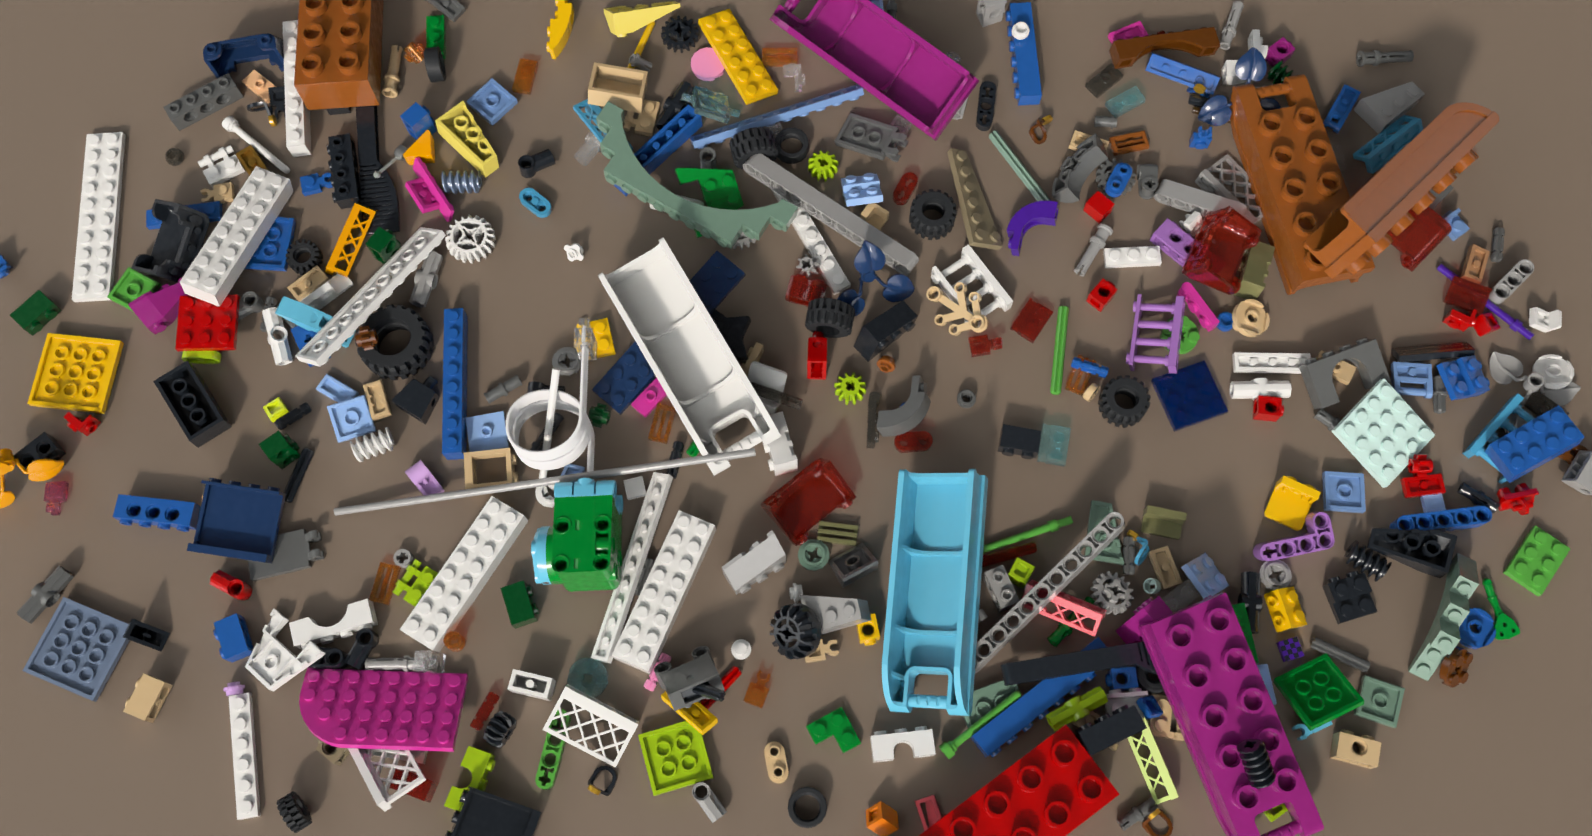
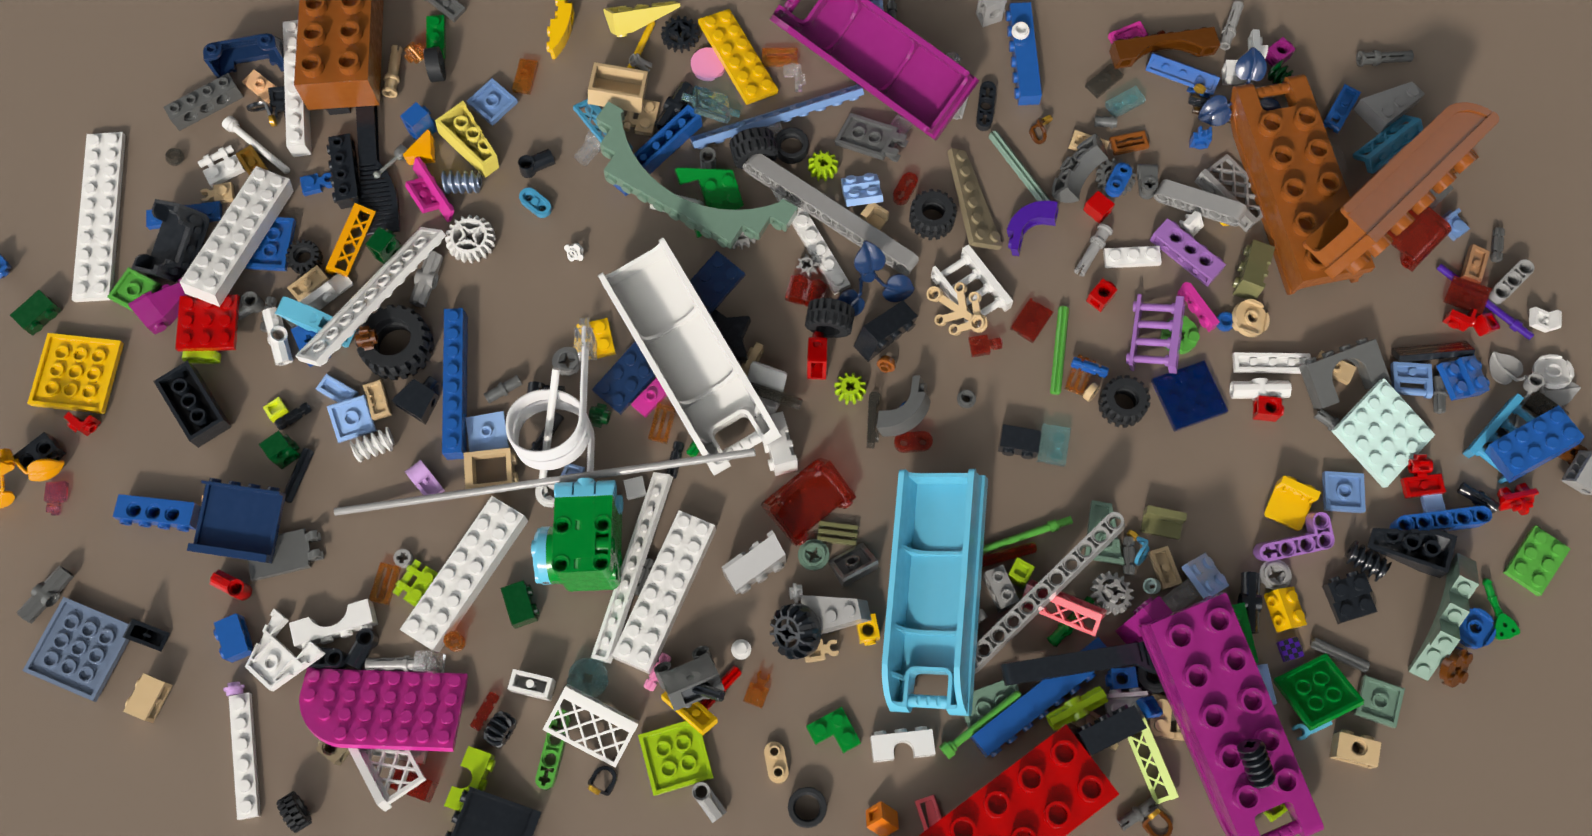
clear red windscreen [1182,206,1262,295] -> none

